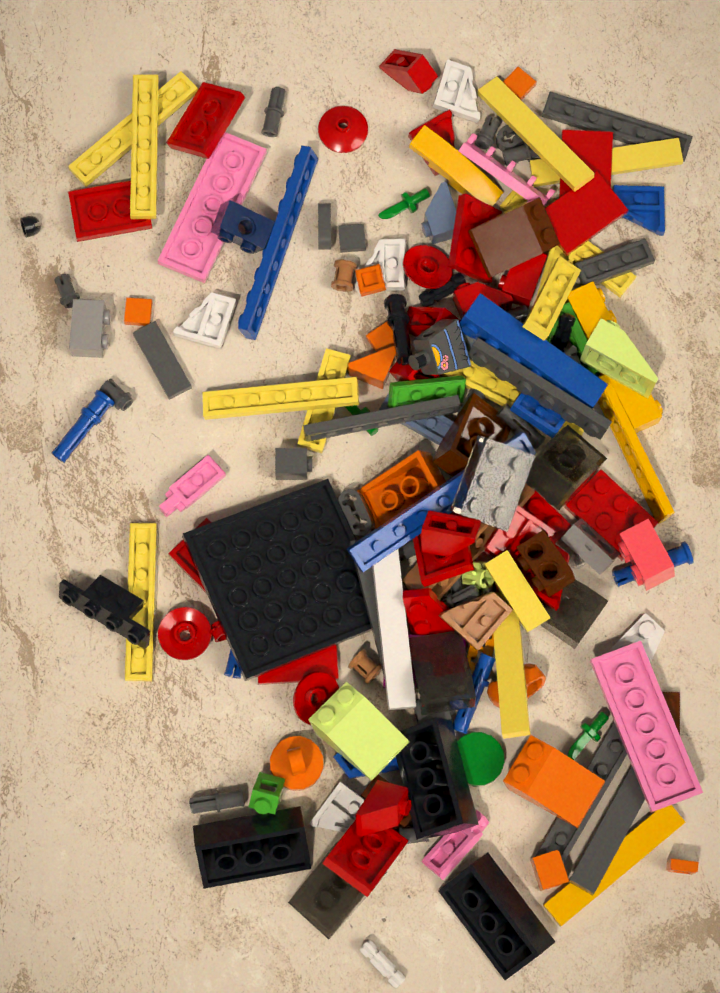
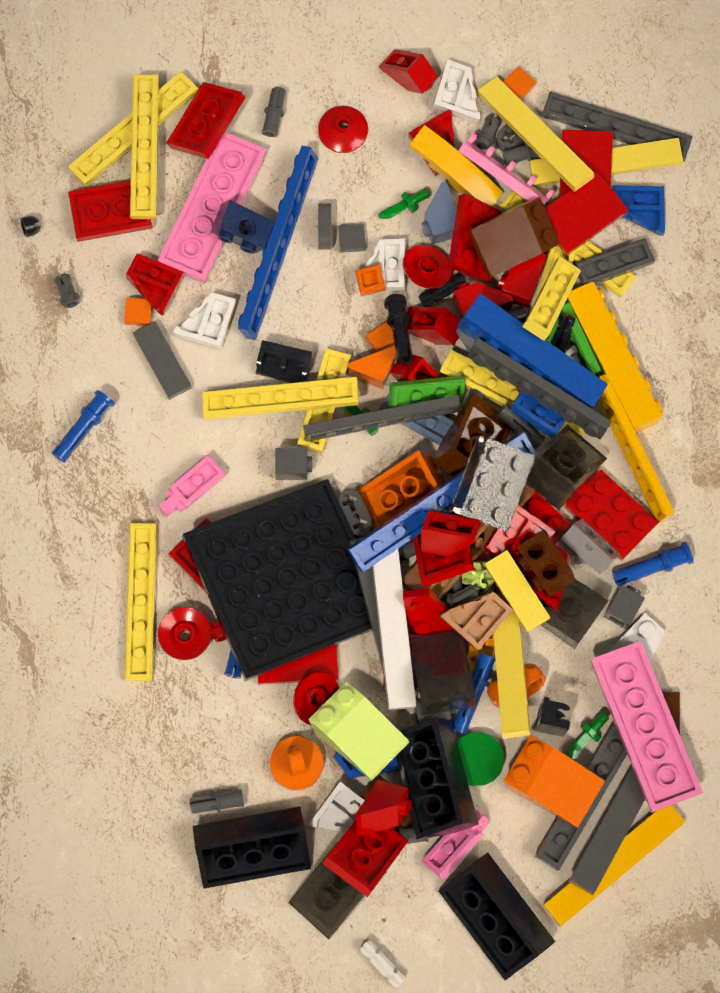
black bracket [59,575,150,649] -> none
light grey brick [69,299,111,358] -> none
dark grey pin [100,379,133,411] -> none
bright green brick [249,772,286,814] -> none
medium nougat bush [331,260,357,292] -> none
medium nougat bush [348,649,382,685] -> none
dark grey torso [408,319,472,375] -> none
orange panel [530,850,569,892] -> none
yellowish green slope [580,318,658,398] -> none
coral brick [618,519,675,591] -> none
orange tile [666,858,699,875] -> none
none -> red wing [126,253,184,316]
none -> black hinge [256,340,313,383]
none -> black hinge [534,696,571,737]
none -> dark grey brick [604,585,645,630]

